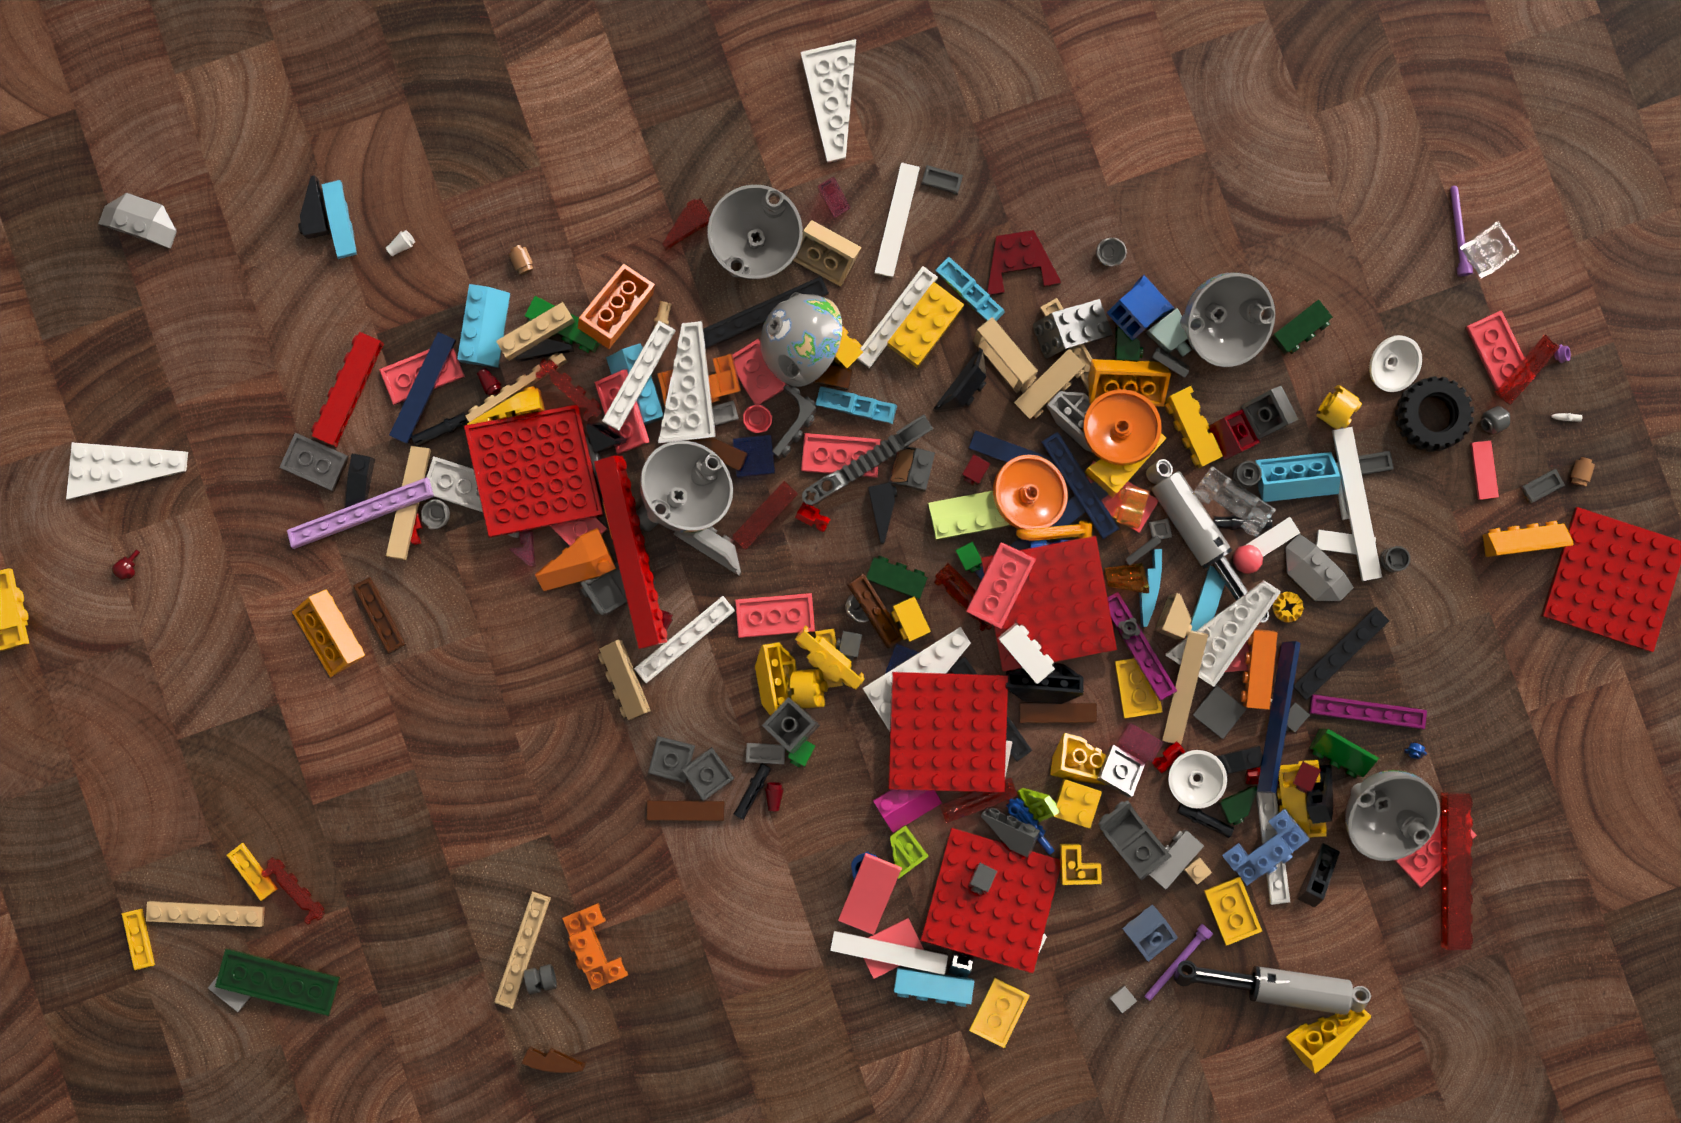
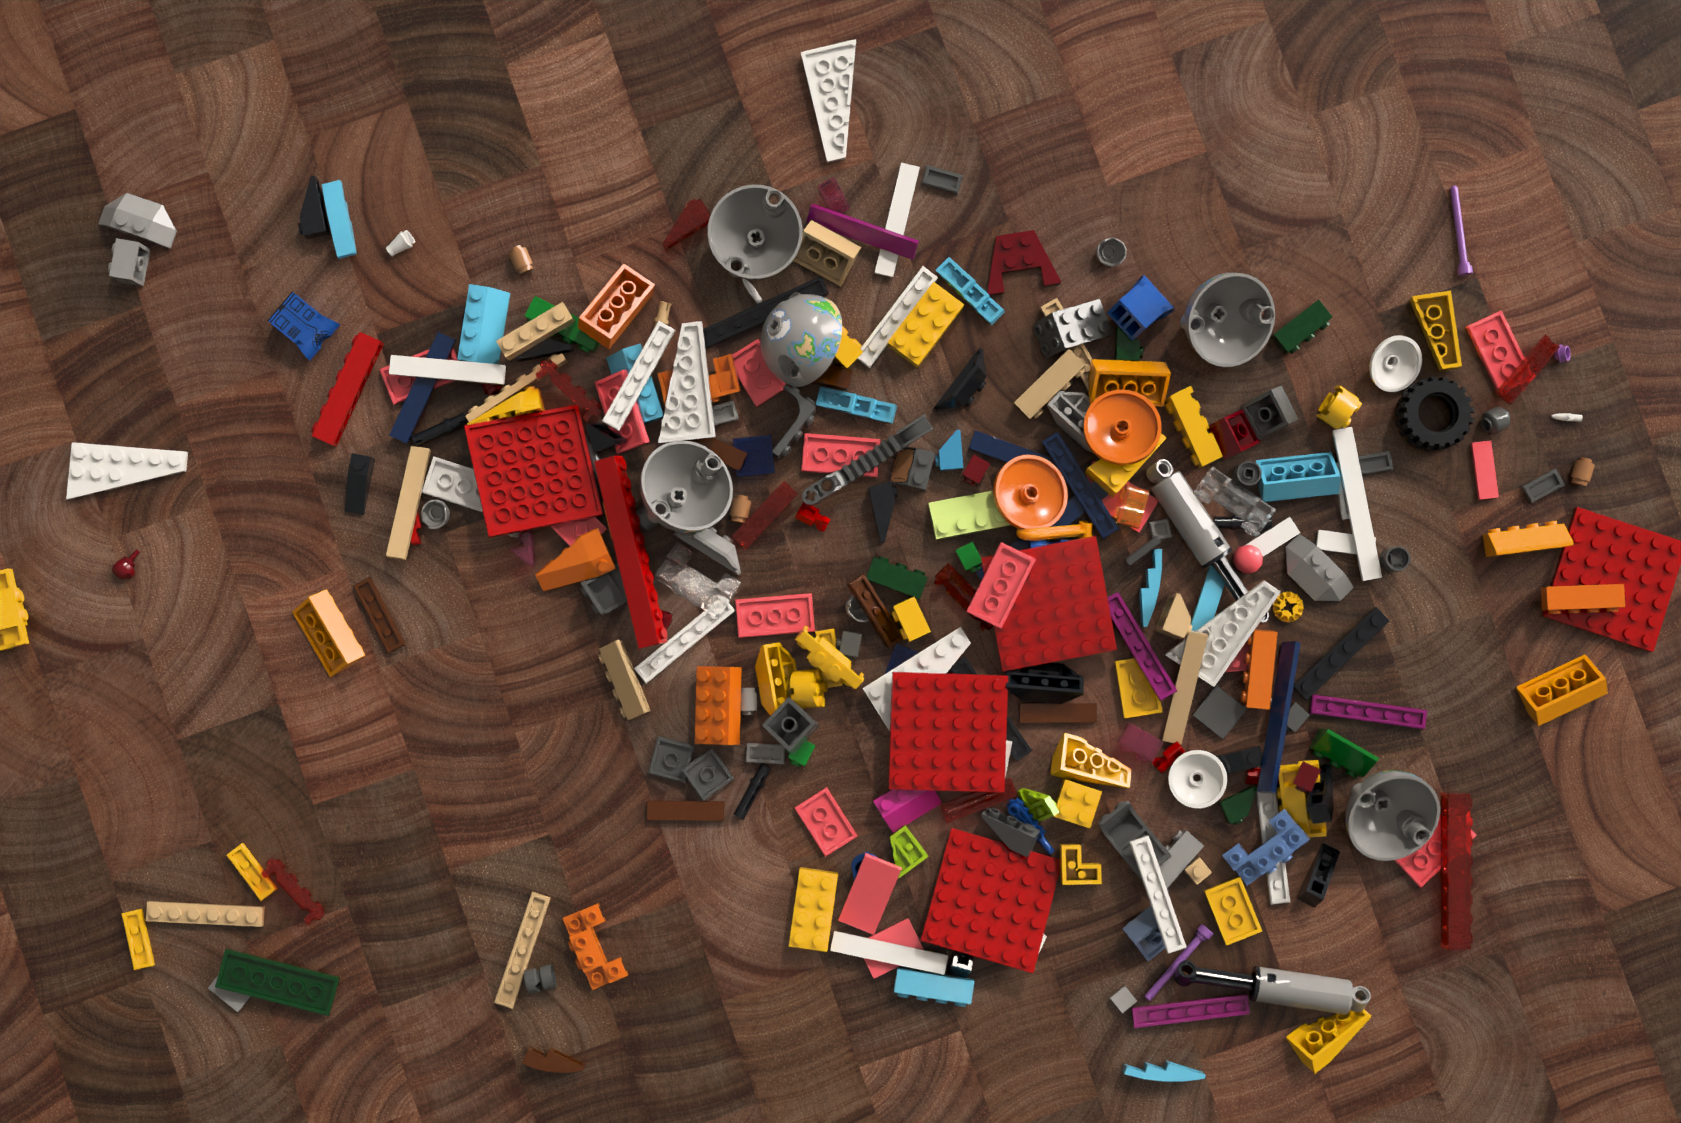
flat silver plate [279,433,349,491] -> none
lavender tile [287,477,434,549] -> none
coral hair [743,404,772,433] -> none
dark red cone [765,782,784,812] -> none
dark grey brick [968,863,997,895] -> none
yellow plate [969,977,1030,1048] -> none
tan window [973,317,1038,393] -> none
white brick [998,623,1055,684] -> none
plate [1097,745,1145,798] -> none
clear orange wing [1104,563,1149,594] -> none
dark grey plate [1118,618,1140,640] -> none
light aqua torso [1146,308,1192,357] -> none
dark grey tile [1152,347,1189,377] -> none
black pin [1176,803,1234,838] -> none
blue plate [1404,743,1427,759] -> none
clear brick [1460,221,1520,278] -> none
none -> light grey brick [108,238,151,287]
none -> blue piece [268,292,341,361]
none -> white tile [389,355,506,385]
none -> clear bracket [655,542,741,619]
none -> orange brick [695,666,742,745]
none -> medium nougat brick [729,495,751,524]
none -> light grey brick [741,688,757,715]
none -> white helmet [742,278,762,304]
none -> yellow brick [789,867,838,952]
none -> coral tile [795,787,858,857]
none -> magenta tile [806,203,919,260]
none -> dark azure slope [935,430,963,471]
none -> medium azure slope [1122,1060,1206,1082]
none -> white tile [1130,835,1186,954]
none -> magenta plate [1131,994,1250,1028]
none -> yellow wedge [1410,291,1462,372]
none -> light orange slope [1516,654,1608,726]
none -> orange brick [1541,584,1625,614]

